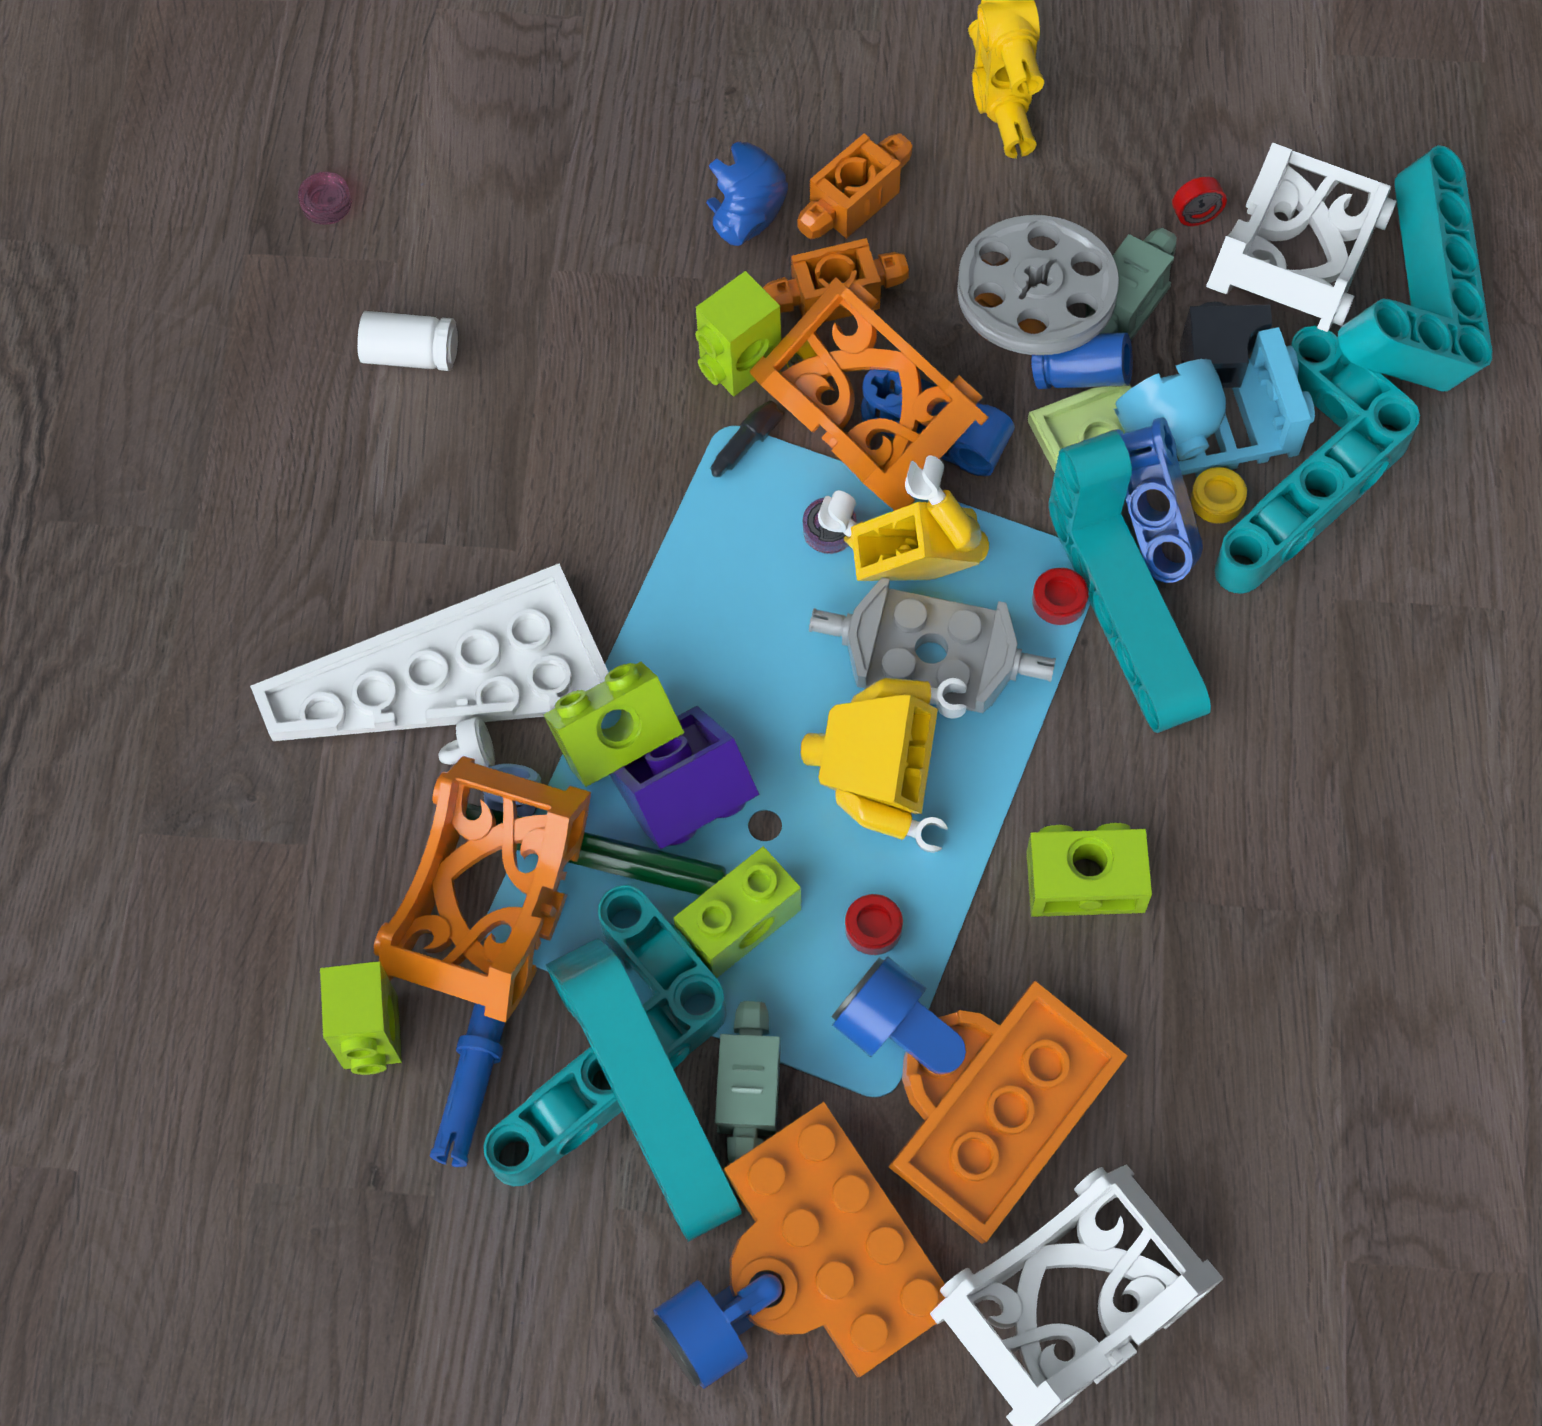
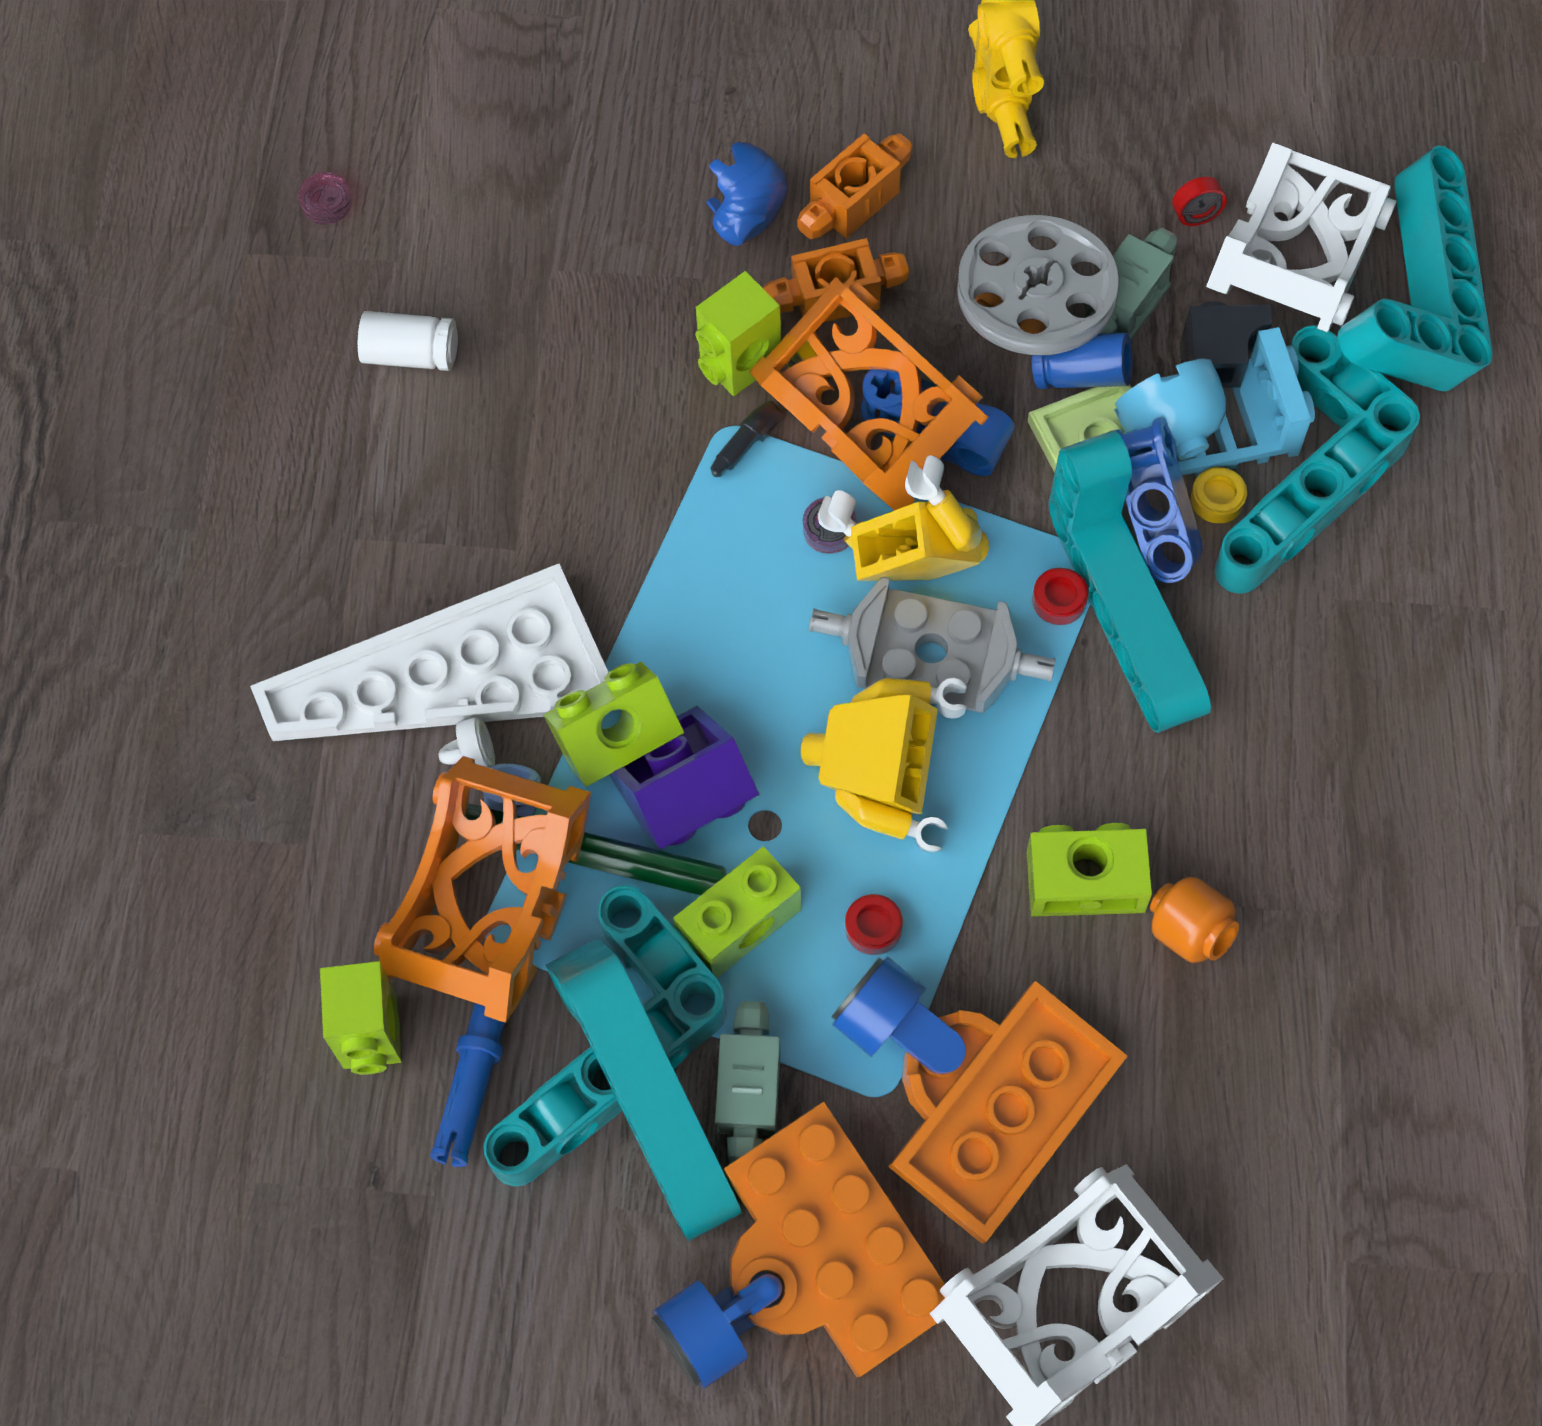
none -> orange head [1150,877,1239,963]

